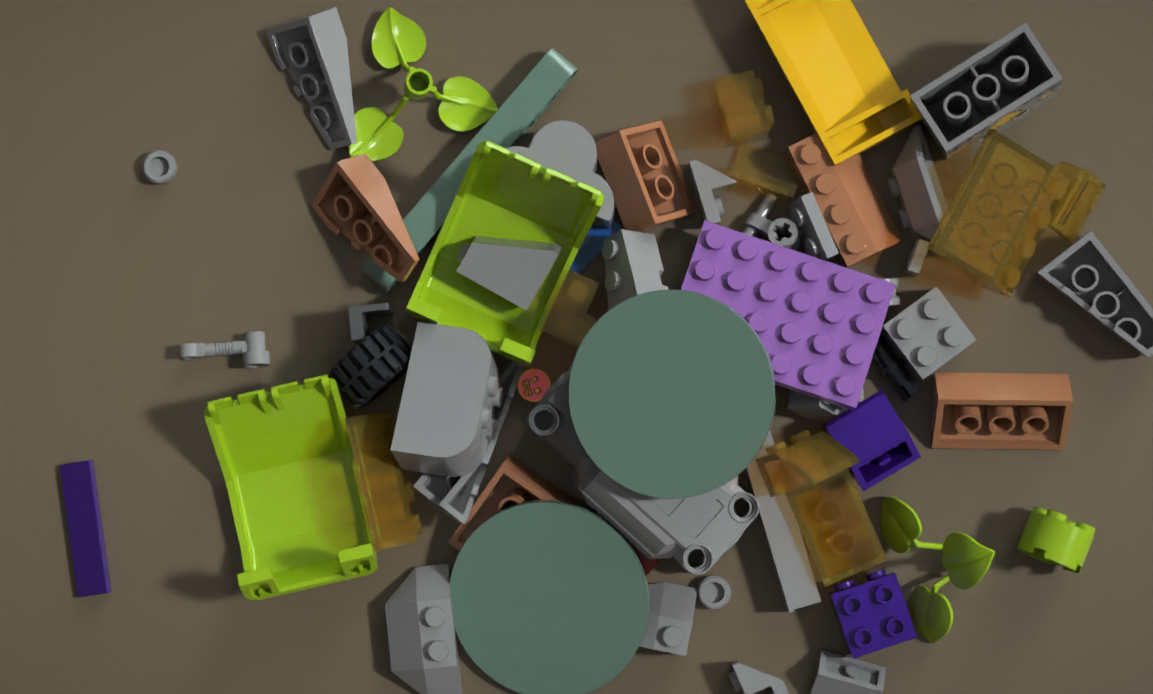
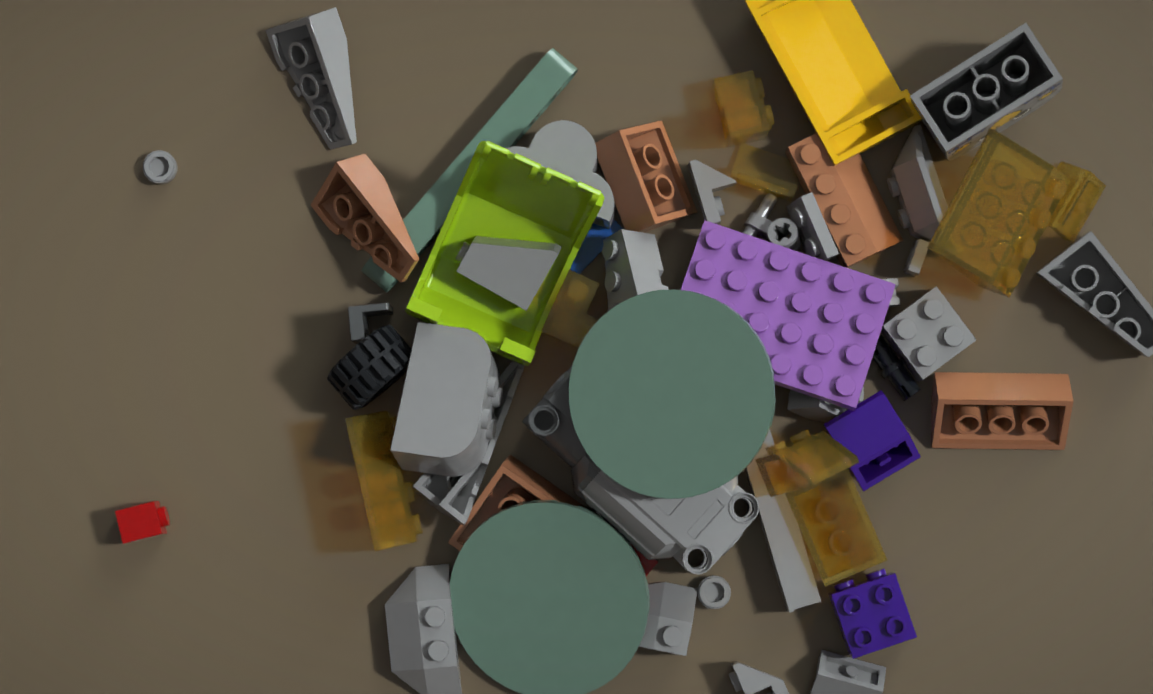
dark purple slope [60,460,112,598] -> none
light grey brick [180,331,270,368] -> none
lime windscreen [204,374,378,601] -> none
lime plant [349,7,498,162] -> none
coral tile [517,369,551,402] -> none
lime plant [880,496,995,644] -> none
lime brick [1016,506,1096,574] -> none
none -> red brick [115,501,170,544]

